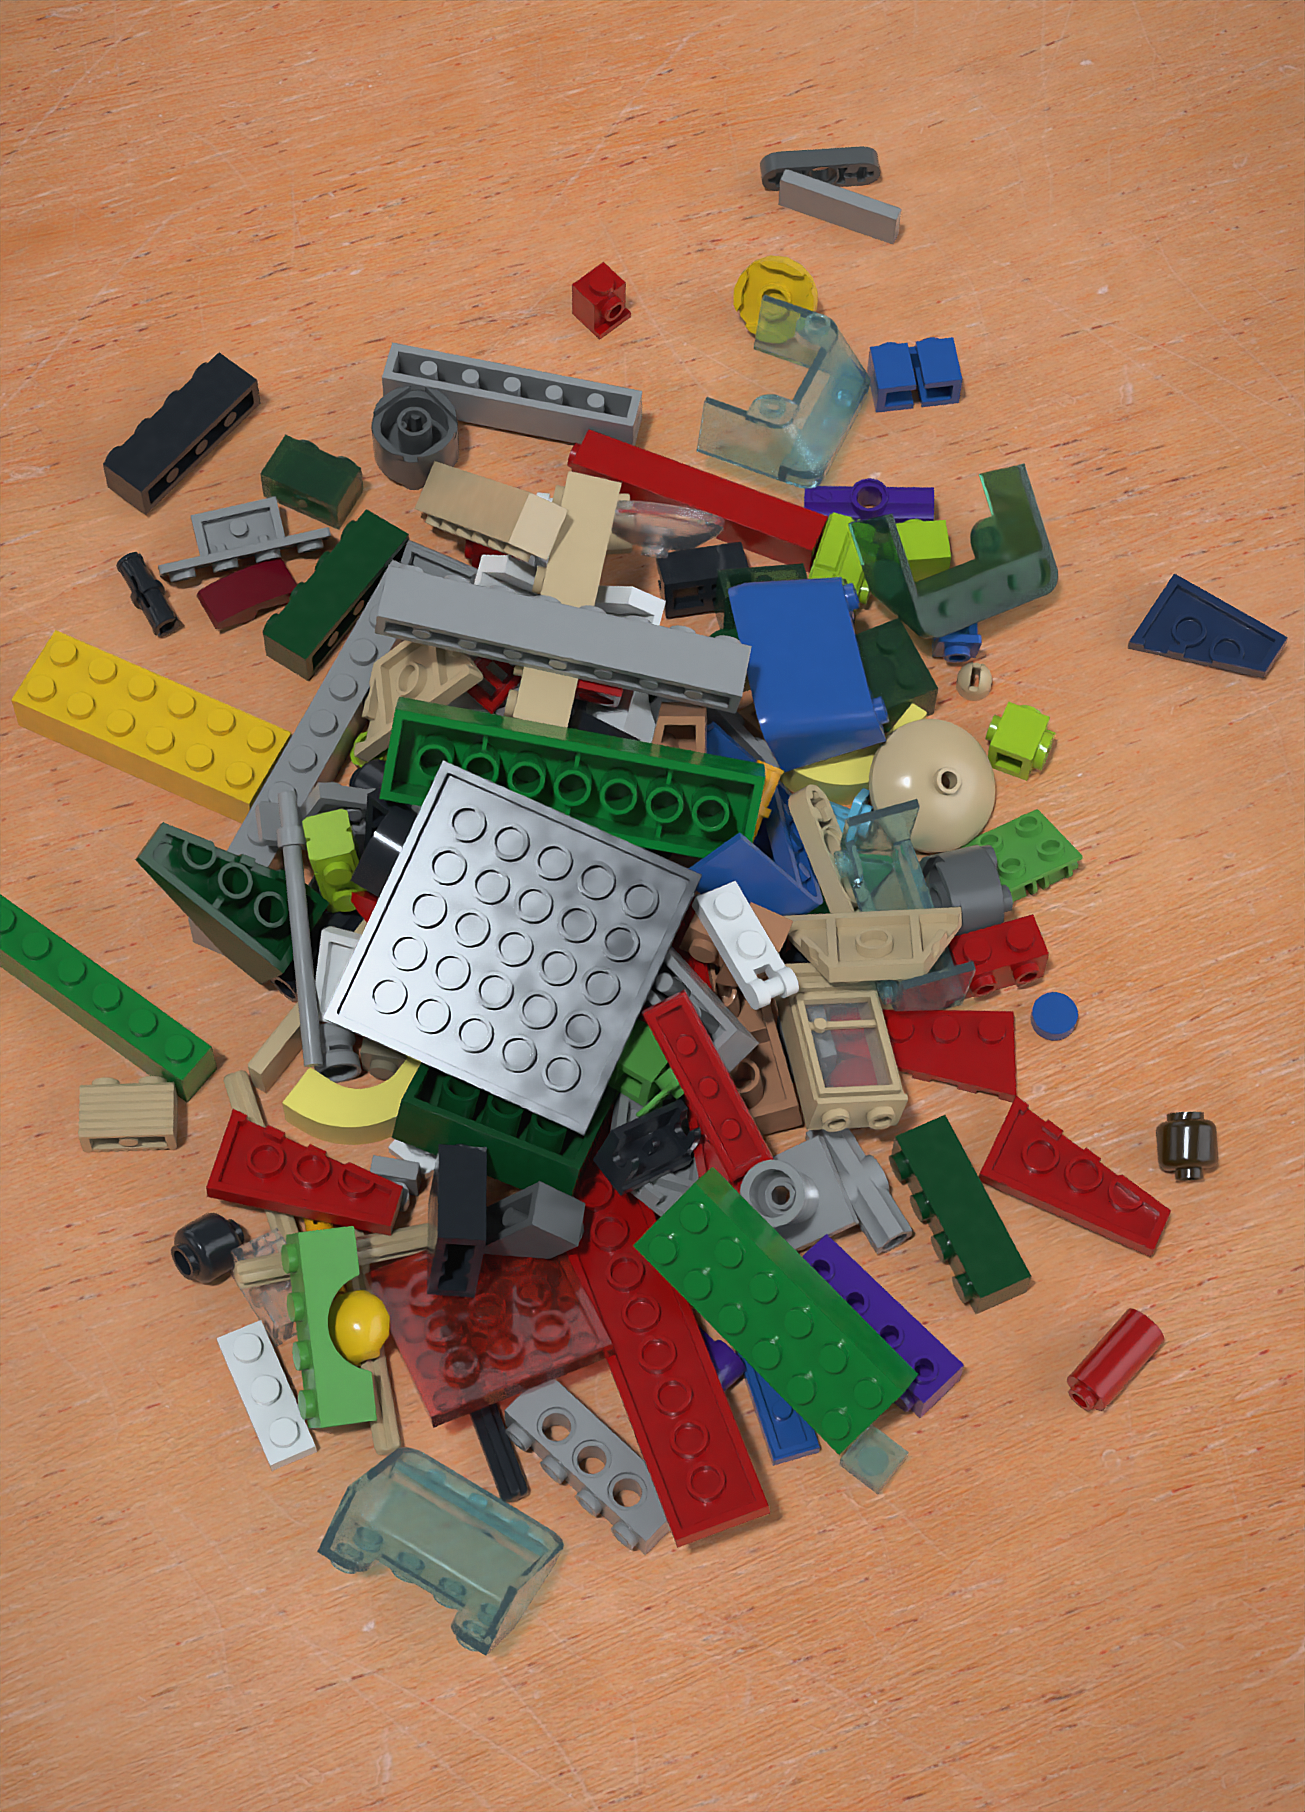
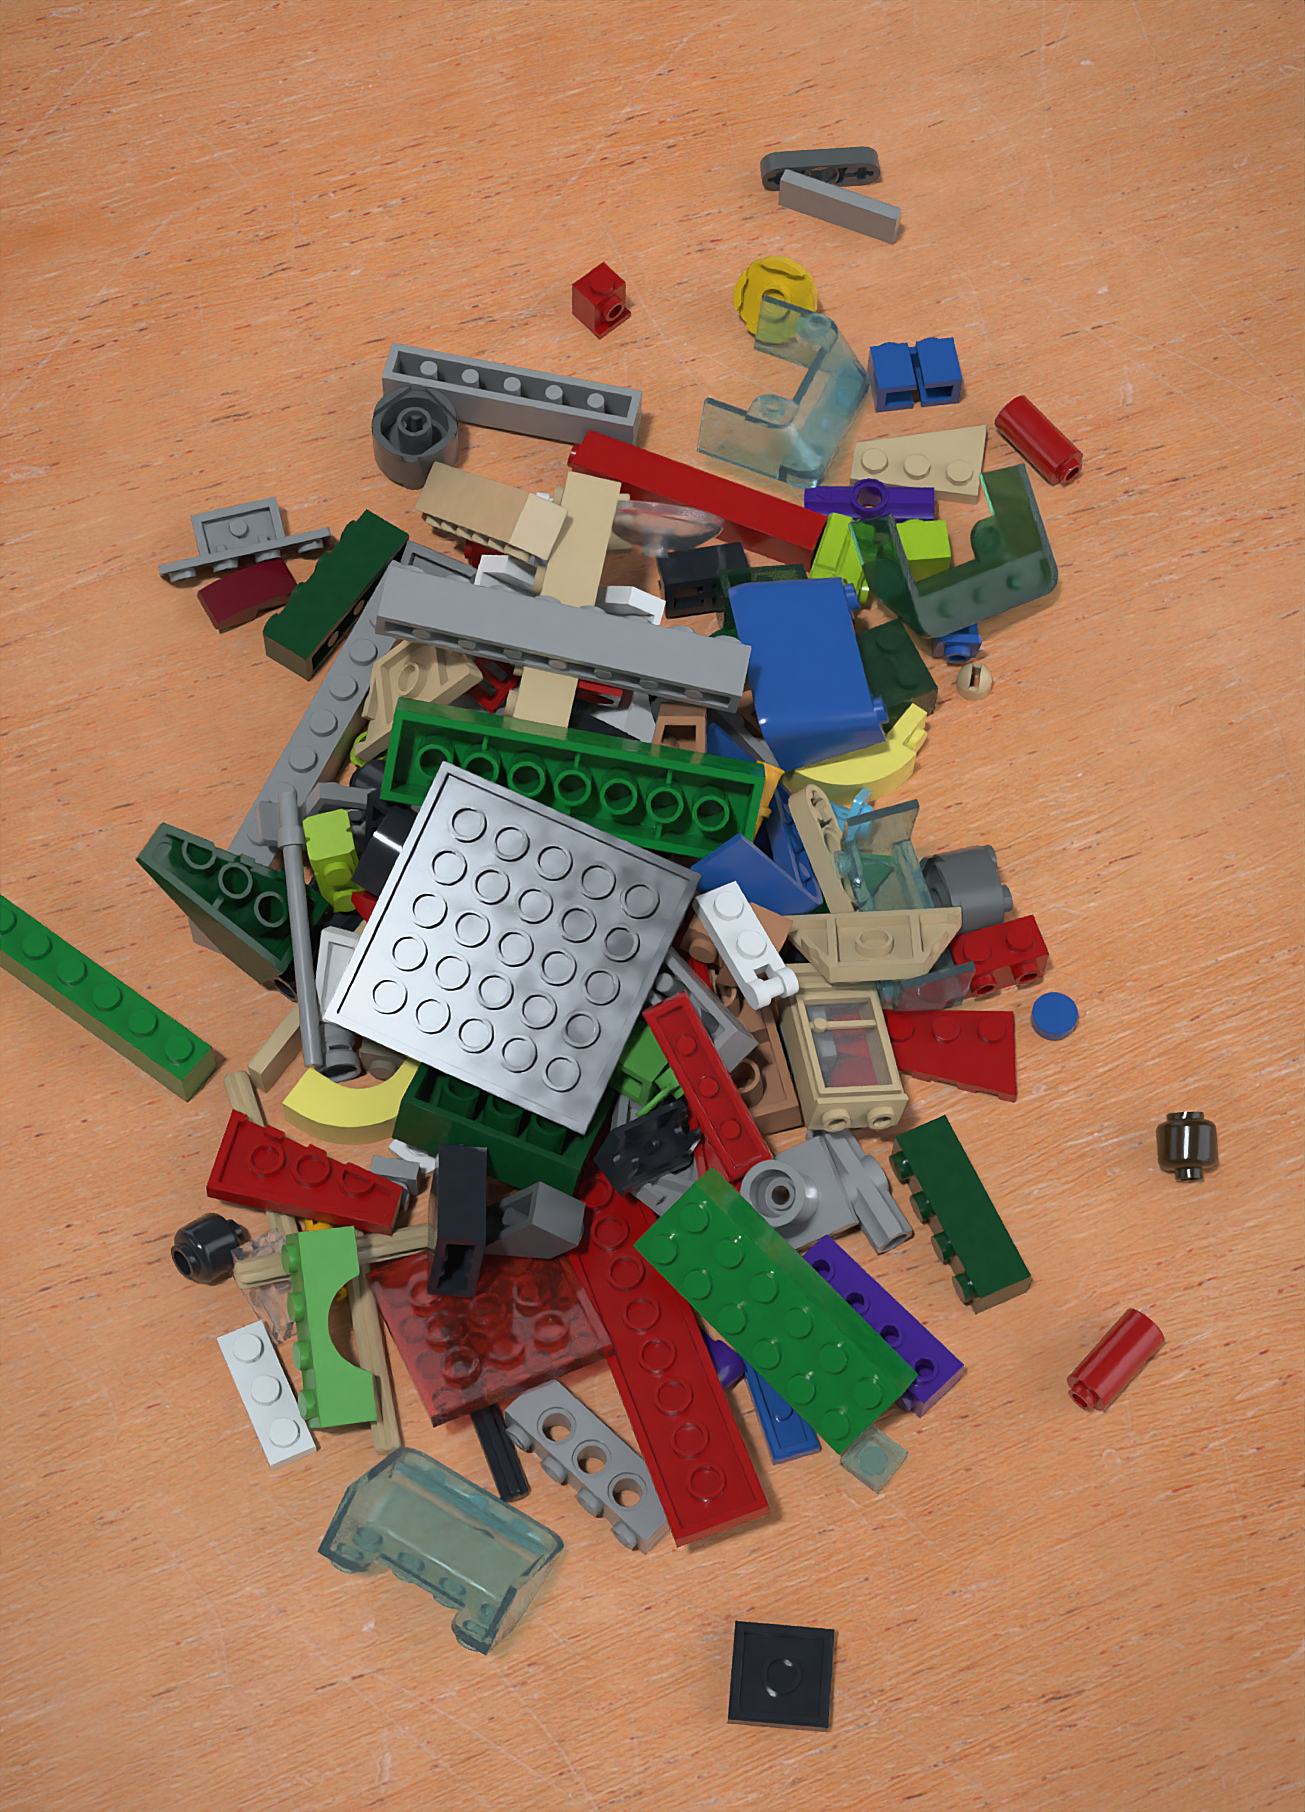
yellow brick [11,630,292,823] -> none
tan brick [78,1076,178,1153] -> none
black brick [103,352,261,515] -> none
black pin [116,552,180,637] -> none
clear green brick [260,434,364,530] -> none
yellow hair [328,1290,390,1367] -> none
tan dish [869,719,995,853] -> none
bright green hinge [960,809,1083,903] -> none
red wing [979,1096,1171,1257] -> none
lime brick [985,702,1056,781] -> none
dark blue wing [1128,573,1288,678] -> none
none -> black plate [727,1621,834,1732]
none -> tan wing [849,425,987,505]
none -> red brick [994,395,1083,484]

